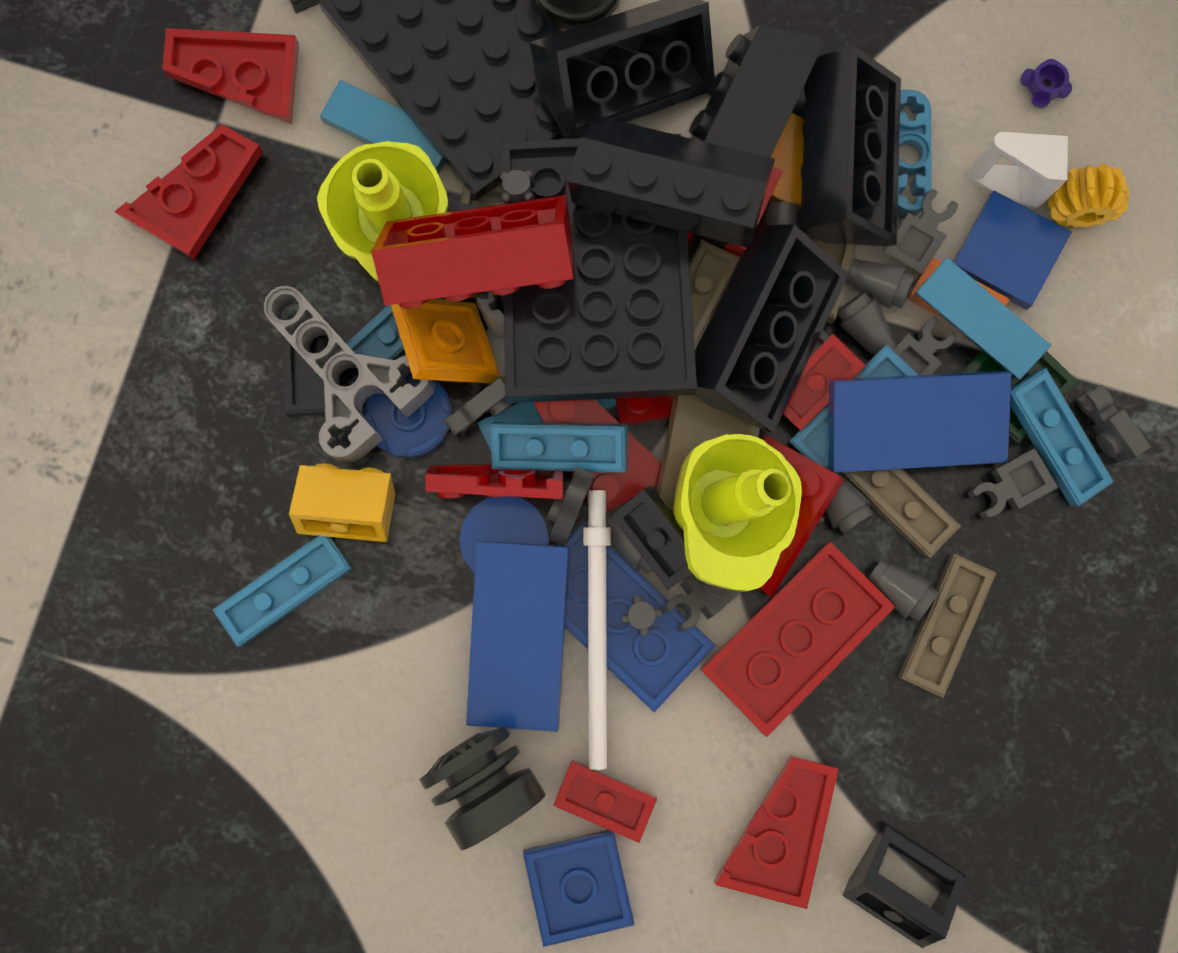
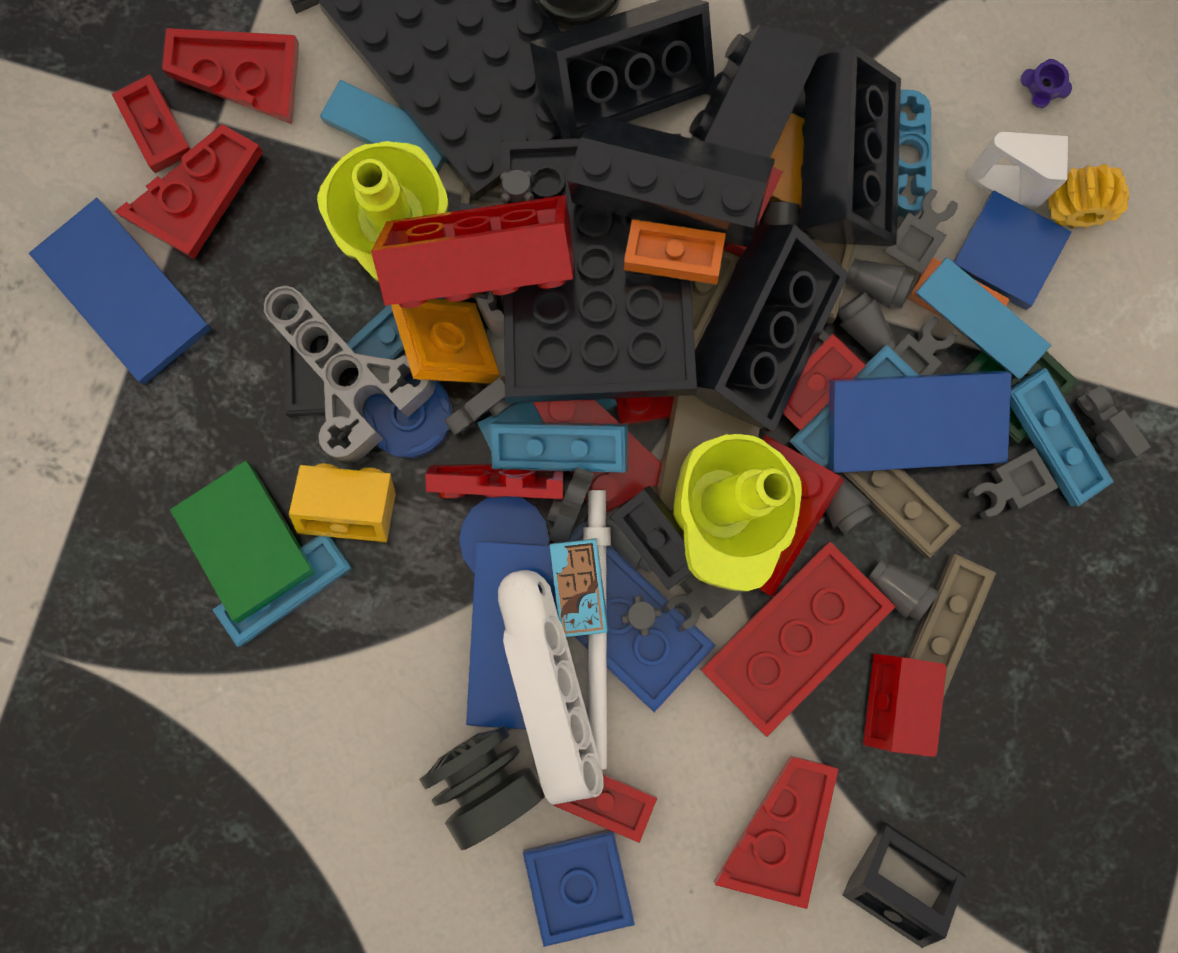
none -> blue tile [29,197,212,385]
none -> red plate [111,75,191,174]
none -> green tile [170,460,316,623]
none -> white piece [498,570,603,805]
none -> tile [550,538,609,637]
none -> orange plate [624,219,726,284]
none -> red panel [863,654,946,757]

